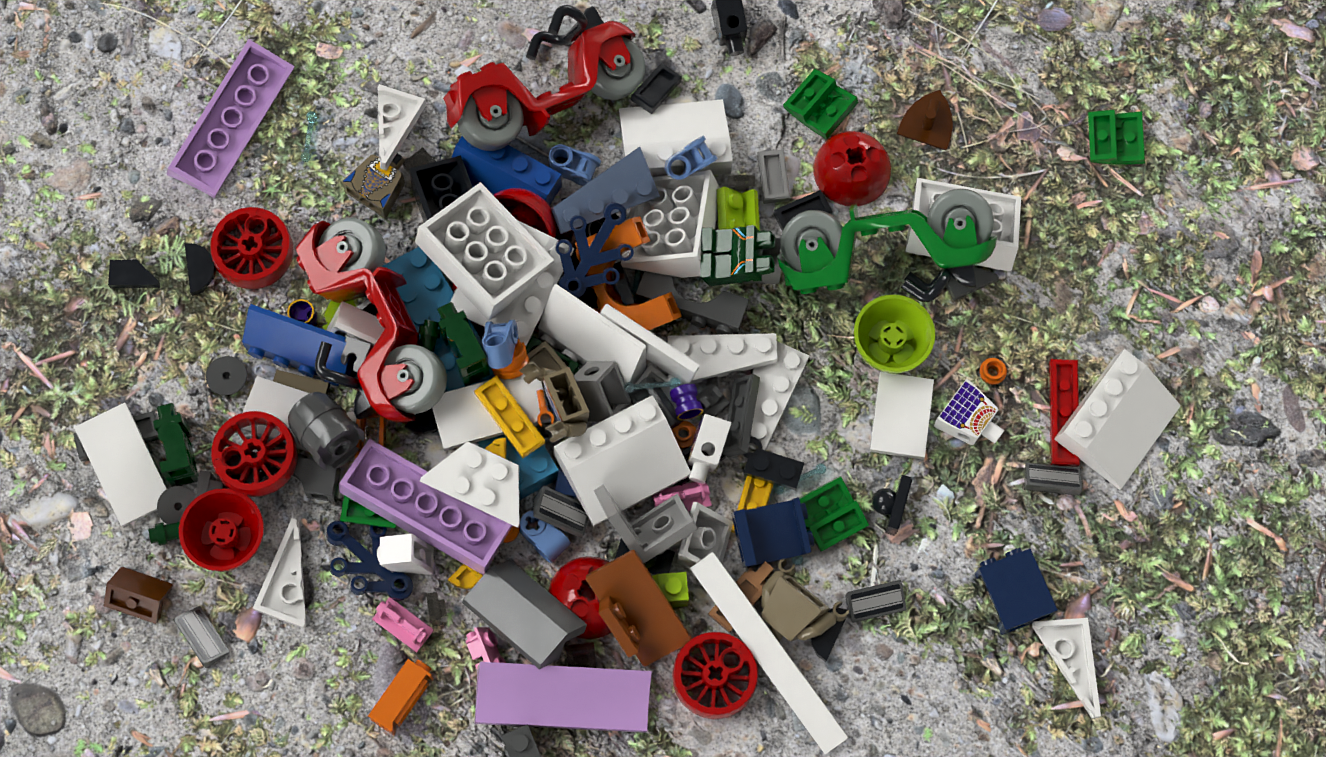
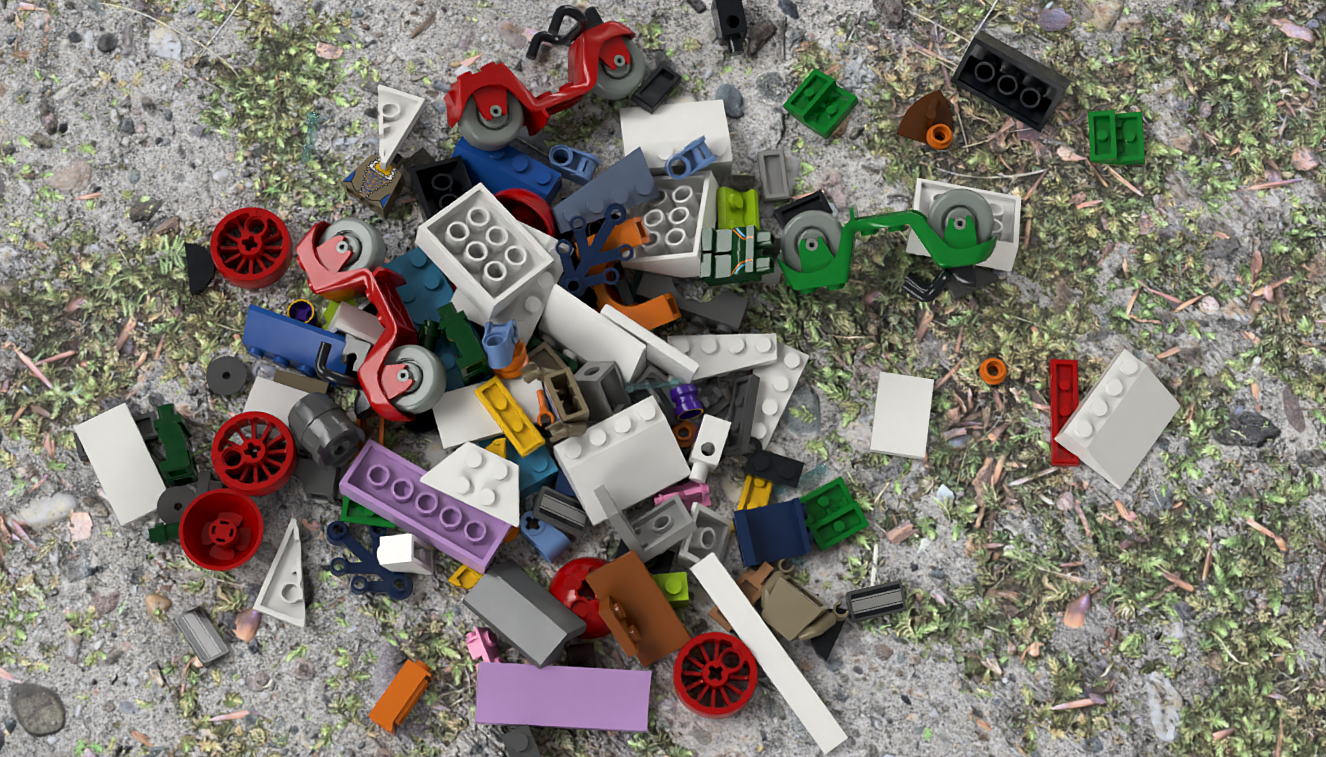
reddish brown panel [103,567,173,624] -> none
black tile [108,259,160,288] -> none
lavender arch [167,39,295,198] -> none
bright pink hinge [372,597,434,653] -> none
clear smoke plate [426,592,447,627] -> none
red piece [813,131,891,206] -> none
lime piece [854,295,935,374] -> none
black tile [872,475,912,536] -> none
torso [934,379,1004,445] -> none
dark blue panel [975,548,1058,636] -> none
slope [1024,462,1082,496] -> none
white wing [1032,618,1101,718] -> none
none -> orange plate [926,124,953,150]
none -> black slope [951,30,1072,133]

